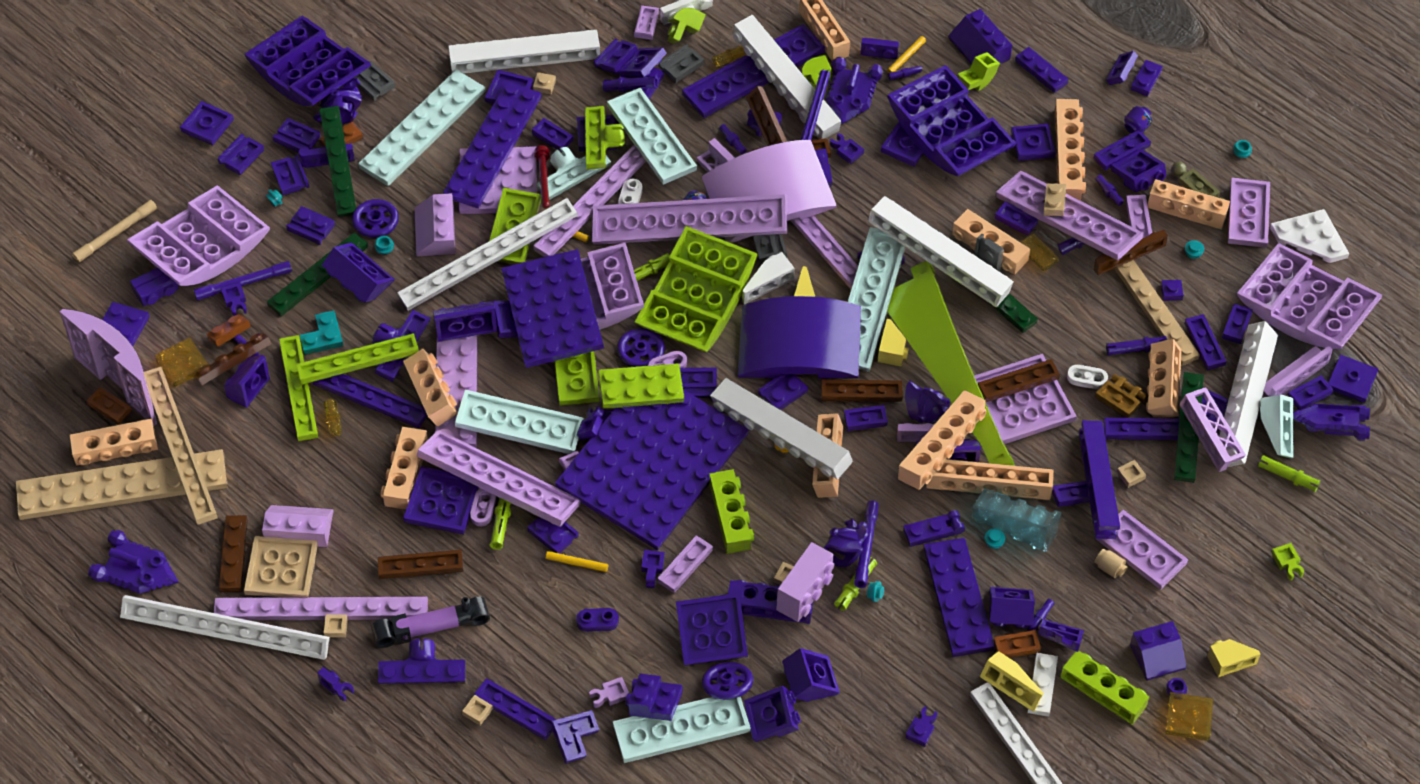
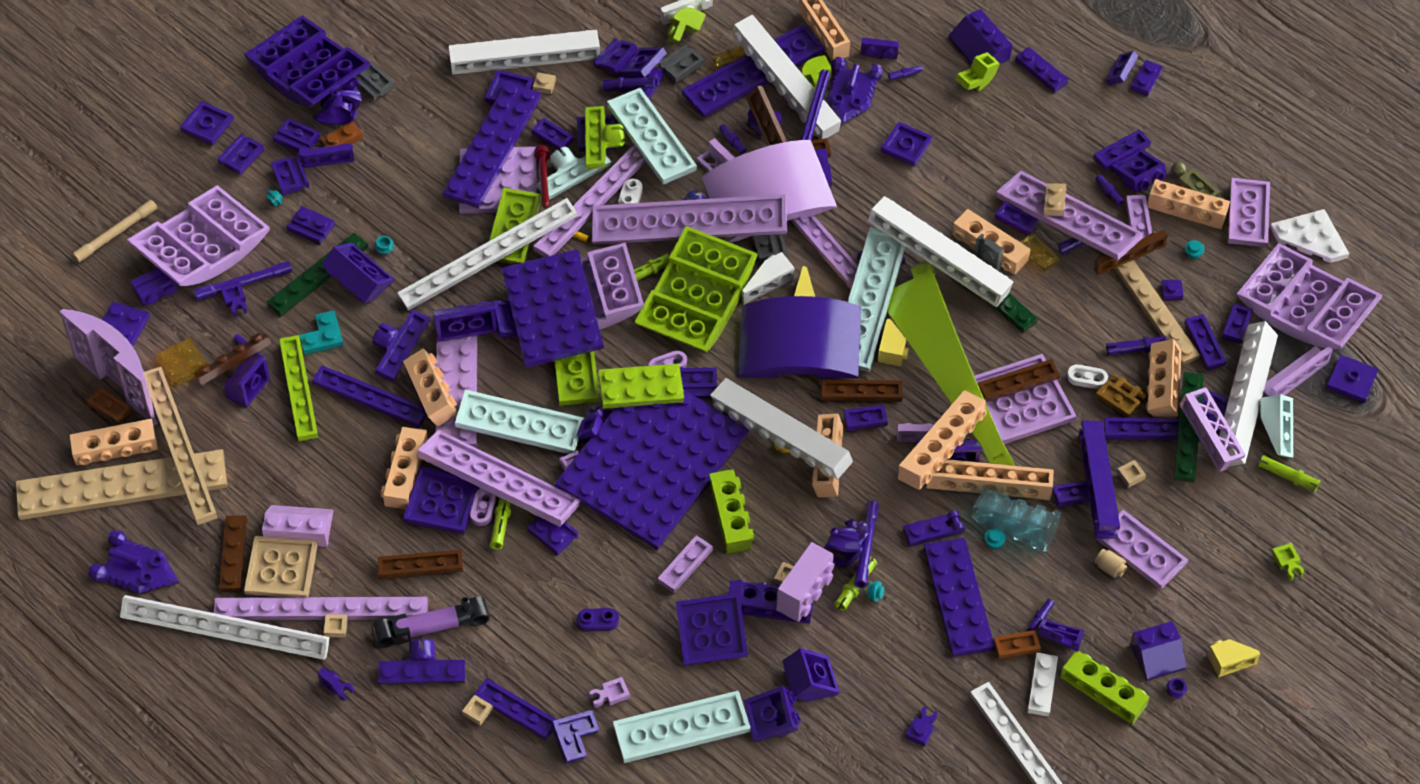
dark orange plate [206,314,251,347] -> none
lime plate [296,333,419,385] -> none
dark green plate [320,106,356,217] -> none
clear yellow axle [324,399,342,437] -> none
dark purple plate [352,199,399,238] -> none
light aqua plate [358,70,486,186] -> none
lavender slope [415,193,455,256] -> none
yellow bar [546,551,608,572] -> none
dark purple plate [617,328,665,367] -> none
dark purple plate [626,674,683,721] -> none
lavender plate [634,5,659,40] -> none
dark purple plate [641,550,665,588] -> none
dark purple plate [702,662,753,700] -> none
dark purple plate [758,374,808,410] -> none
dark purple plate [830,133,864,164] -> none
yellow bar [887,36,926,73] -> none
dark purple slope [887,65,1016,176] -> none
dark purple helmet [905,380,950,424] -> none
light yellow slope [980,651,1044,712] -> none
dark purple slope [989,587,1035,628] -> none
dark purple plate [1011,123,1056,161] -> none
light nougat brick [1054,99,1086,201] -> none
dark purple head [1124,106,1152,134] -> none
clear yellow plate [1166,692,1213,741] -> none
teal plate [1233,140,1252,158] -> none
dark purple plate [1288,375,1333,410] -> none
dark purple shield [1293,404,1370,441] -> none

